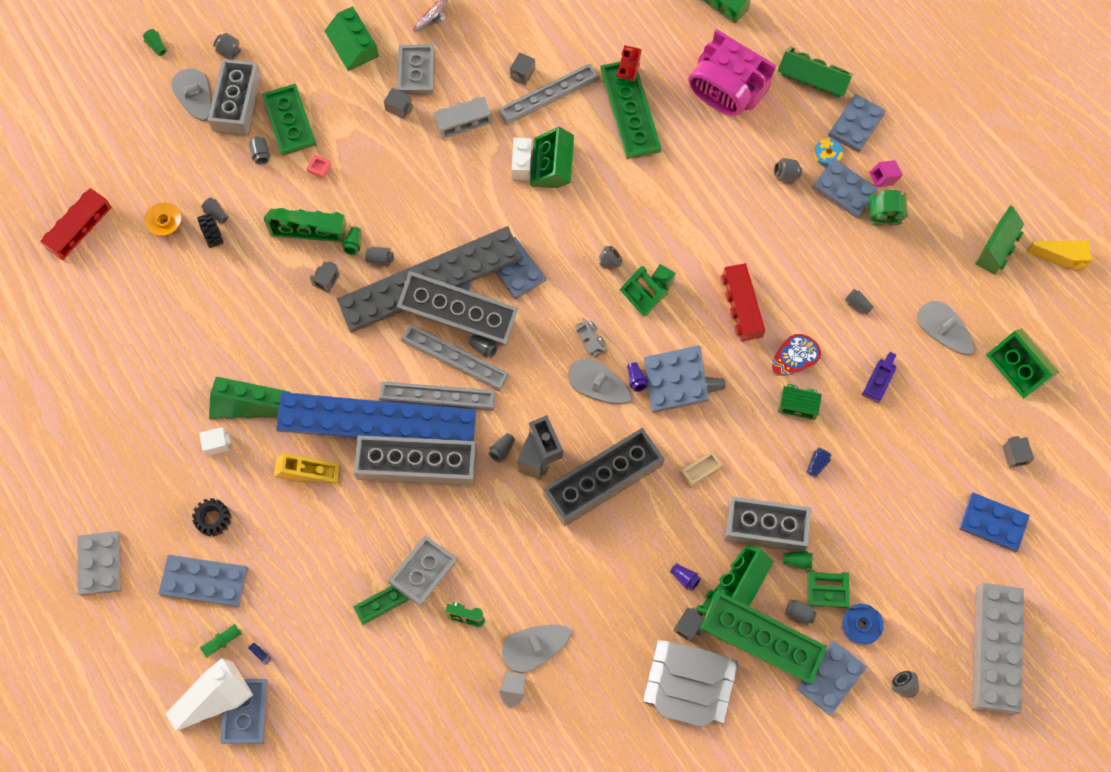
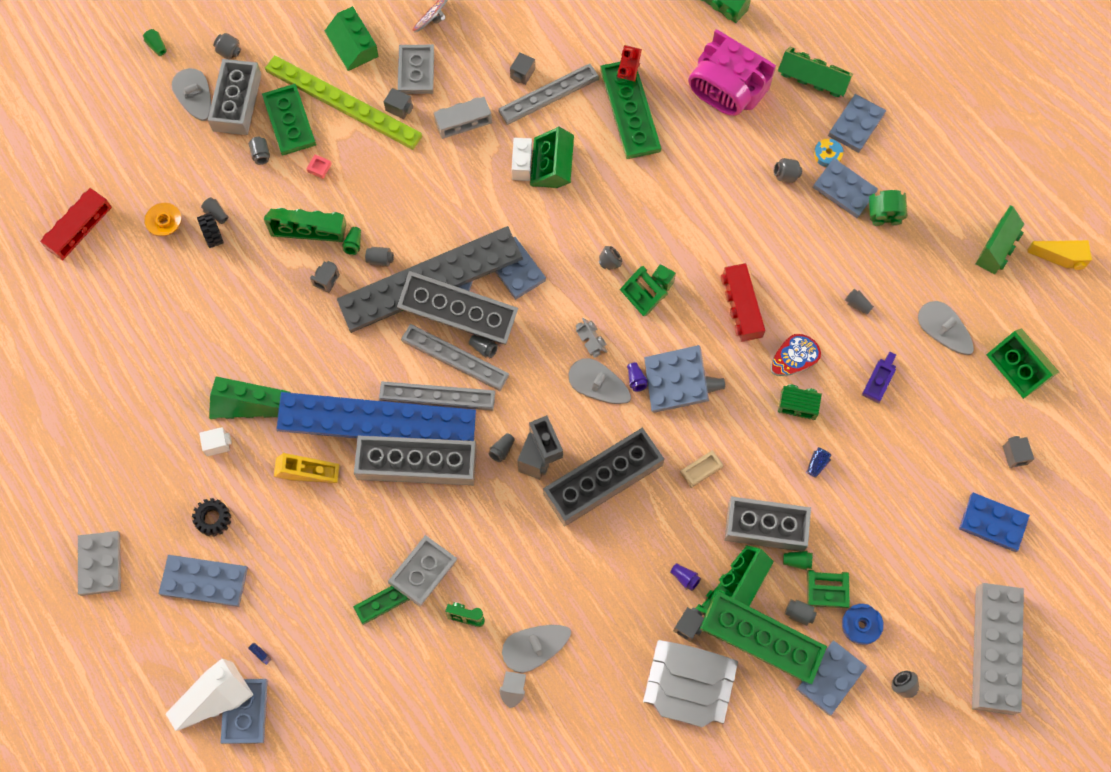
green pin [200,624,242,658] -> none
dark pink brick [869,160,903,187] -> none
none -> lime plate [265,55,422,150]

